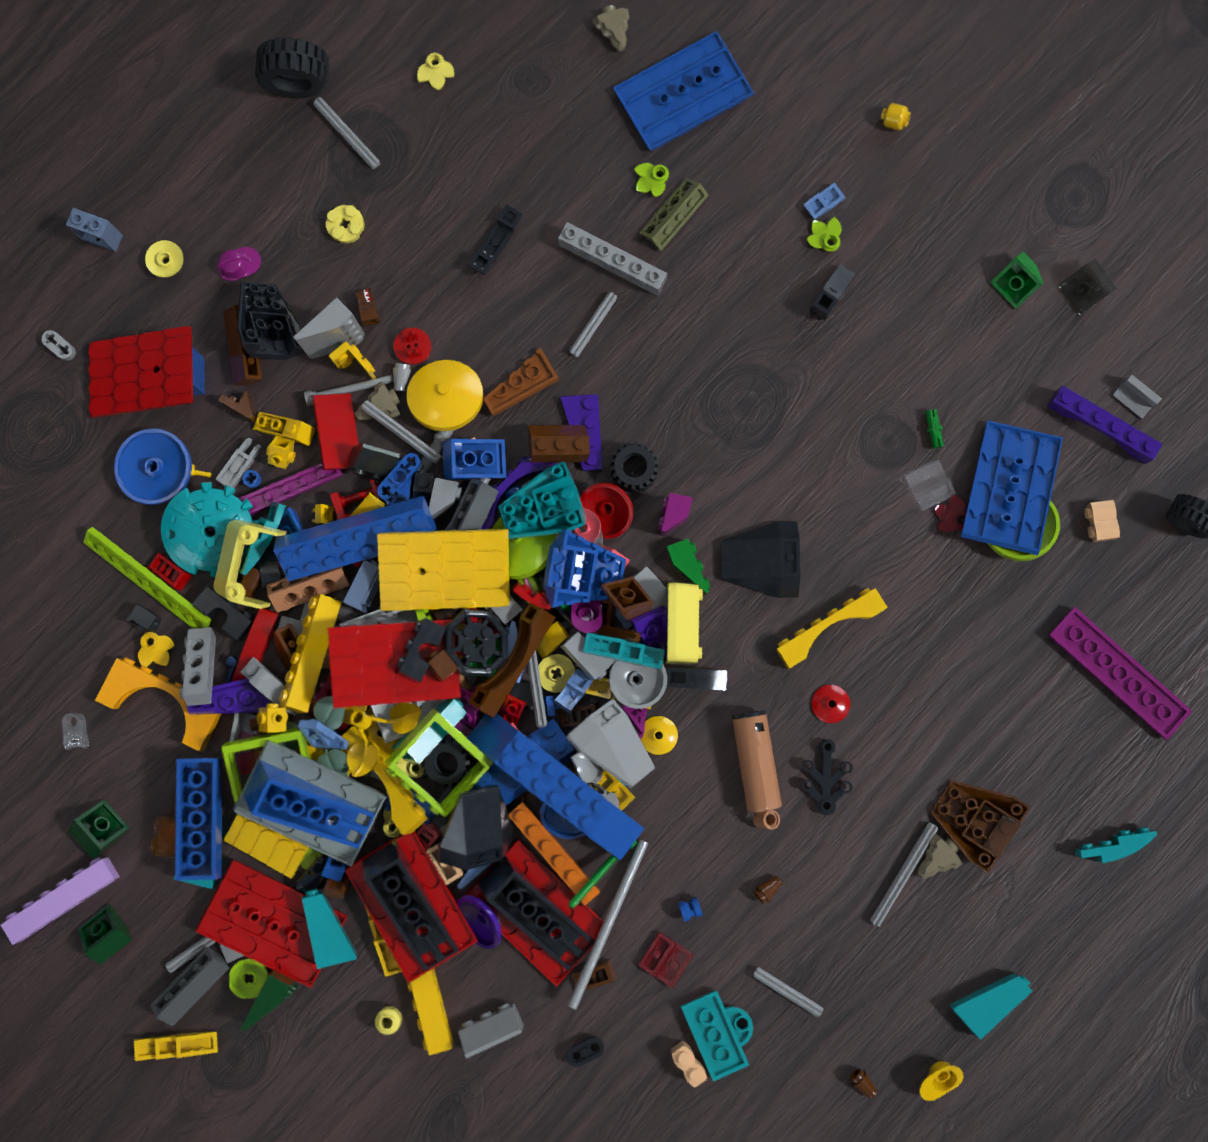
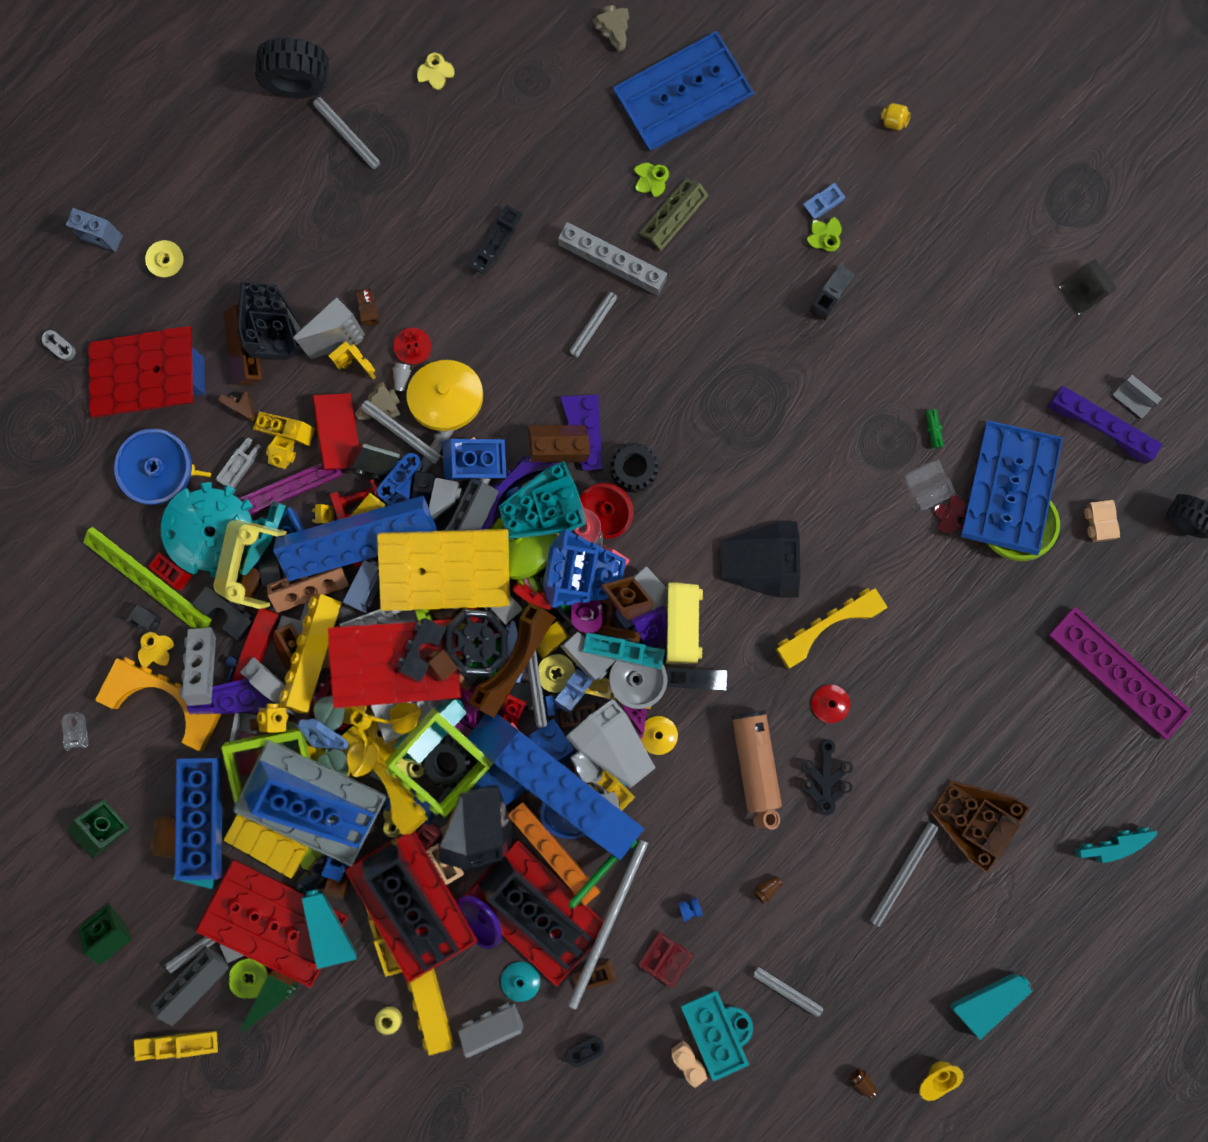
lavender brick [1,857,120,945] -> none
magenta piece [217,247,261,281] -> none
blue bush [242,470,261,488] -> none
light grey piece [304,375,394,406] -> none
light yellow plate [326,205,365,244] -> none
medium blue slope [457,864,490,889] -> none
dark orange wing [484,347,559,417] -> none
magenta slope [658,493,693,536] -> none
green slope [666,539,711,595] -> none
dark tan rock [917,834,963,879] -> none
green slope [990,251,1044,309] -> none
none -> teal dish [501,961,540,1002]

